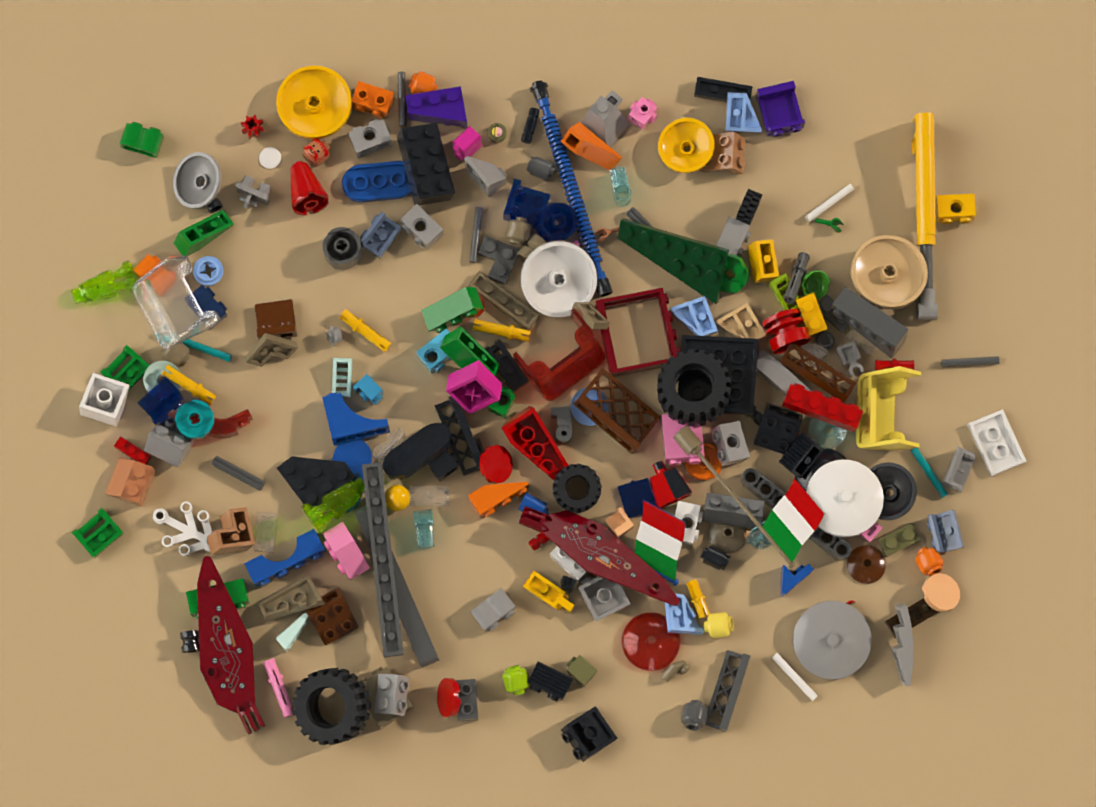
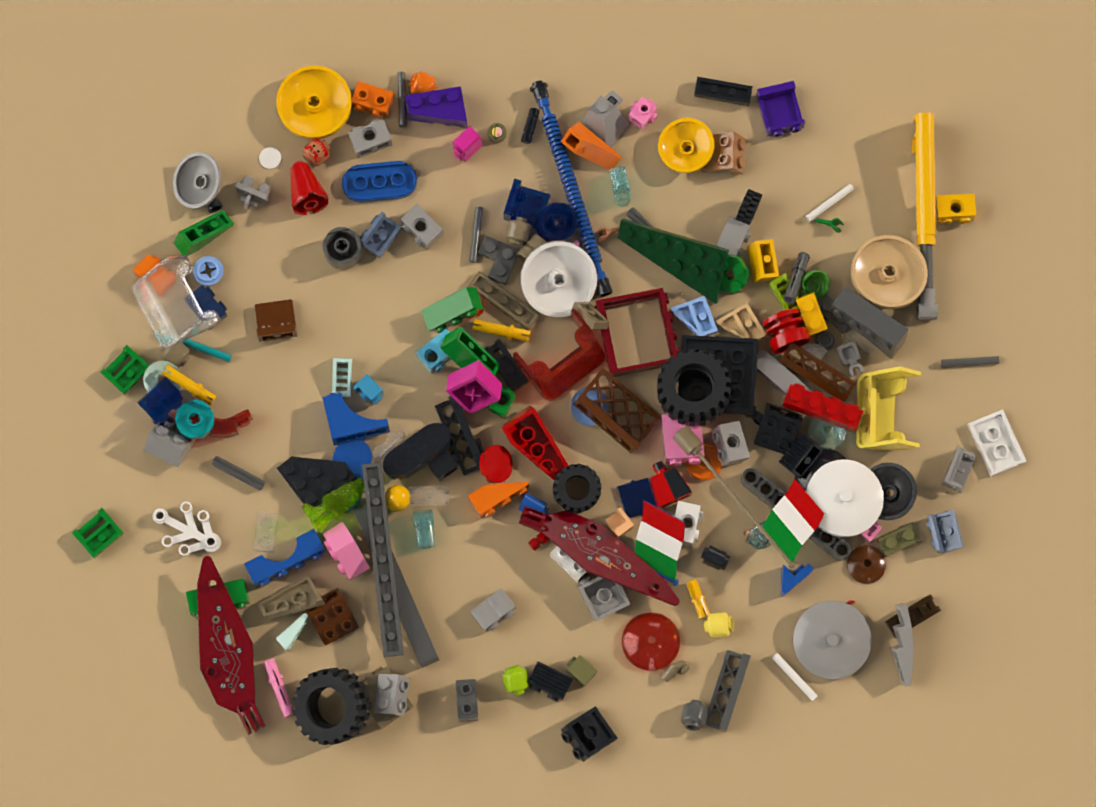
clear neon green piece [71,260,140,304] -> none
white slope [79,373,129,427] -> none
nougat slope [105,458,156,507] -> none
red piece [114,436,152,465] -> none
green brick [119,122,164,158] -> none
black wheel [180,630,199,653] -> none
medium nougat brick [207,507,255,556] -> none
red gear [241,115,264,139] -> none
dark tan plate [244,333,298,367] -> none
light grey plate [326,325,342,346] -> none
yellow pin [339,309,392,353] -> none
black brick [397,123,455,206] -> none
red tile [437,678,461,717] -> none
light grey slope [464,156,507,197] -> none
yellow hinge [523,571,575,613] -> none
dark grey brick [527,157,556,181] -> none
dark grey leg [551,406,572,444] -> none
black bar [560,575,576,593] -> none
light blue wing [665,594,705,635] -> none
dark grey brick [702,493,764,530] -> none
dark tan dish [708,523,746,553] -> none
light blue wing [725,92,762,132] -> none
red pin [875,358,914,371] -> none
teal bar [910,448,948,498] -> none
orange head [915,547,944,577] -> none
light nougat tile [922,573,960,612] -> none

